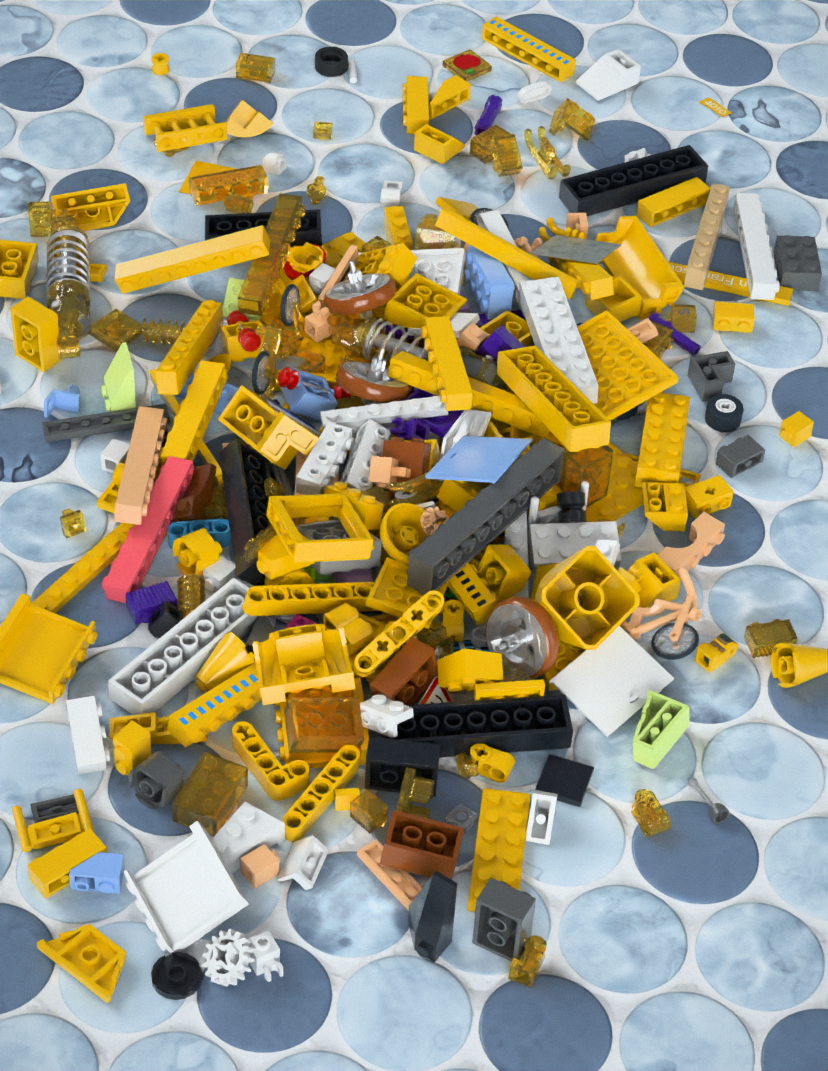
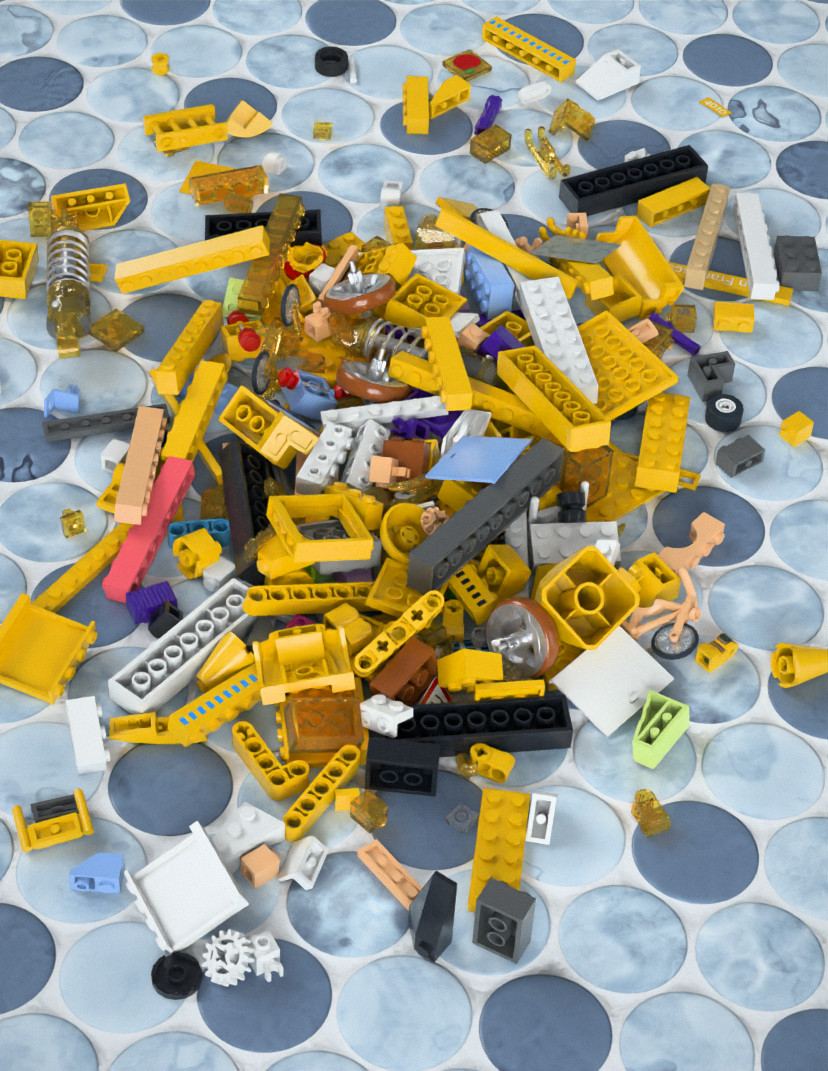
yellow brick [10,297,61,372] -> none
yellow brick [27,829,107,899] -> none
yellow wing [37,924,127,1004] -> none
yellowish green slope [101,342,136,412] -> none
yellow brick [113,720,151,776] -> none
dark grey brick [128,751,184,809] -> none
clear yellow piece [142,317,185,345] -> none
clear yellow brick [172,752,248,837] -> none
reddish brown slope [174,464,216,521] -> none
clear yellow piece [177,574,206,619] -> none
clear yellow brick [236,53,275,83] -> none
clear yellow piece [306,176,326,205] -> none
dark orange brick [379,810,464,880] -> none
clear yellow panel [397,768,434,819] -> none
yellow slope [414,124,465,164] -> none
clear yellow brick [488,134,523,177] -> none
clear yellow leg [508,935,547,988] -> none
black tile [535,754,594,807] -> none
yellow slope [641,482,688,532] -> none
yellow brick [685,475,734,519] -> none
dark grey hinge [688,778,730,824] -> none
clear yellow brick [744,619,798,658] -> none

